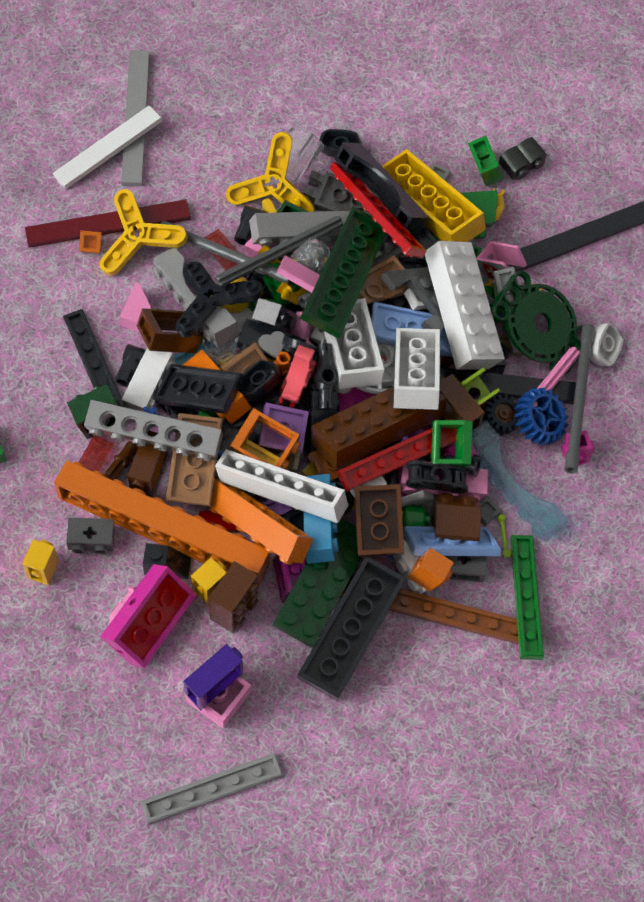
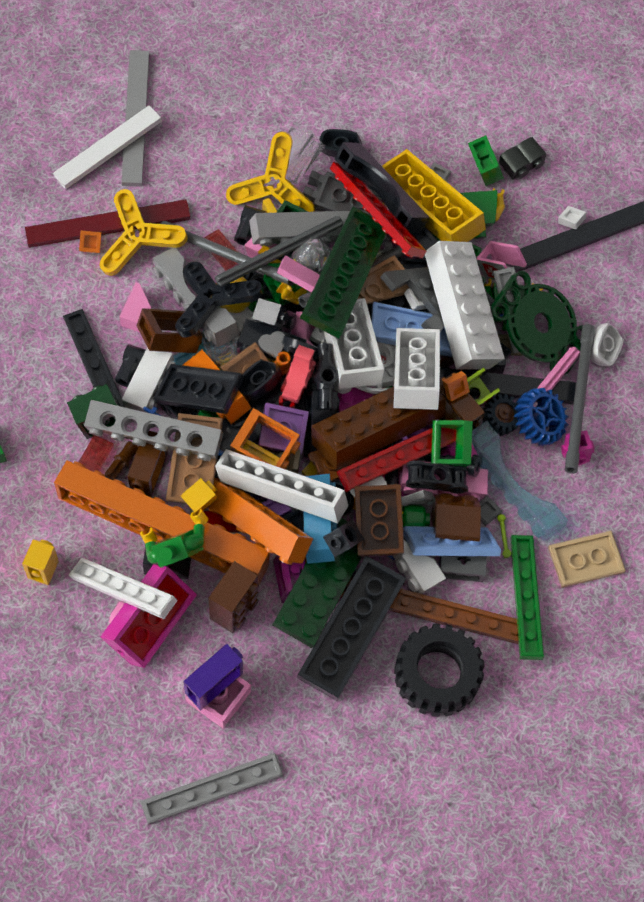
dark grey brick [66,517,115,554] -> none
yellow brick [191,558,227,605] -> none
orange brick [407,548,454,592] -> none
none -> white tile [69,558,177,619]
none -> green torso [140,509,208,568]
none -> yellow brick [181,478,218,515]
none -> black brick [323,519,364,557]
none -> black tyre [394,624,485,717]
none -> orange tile [442,371,470,401]
none -> tan tile [548,531,626,588]
none -> white tile [558,206,586,230]

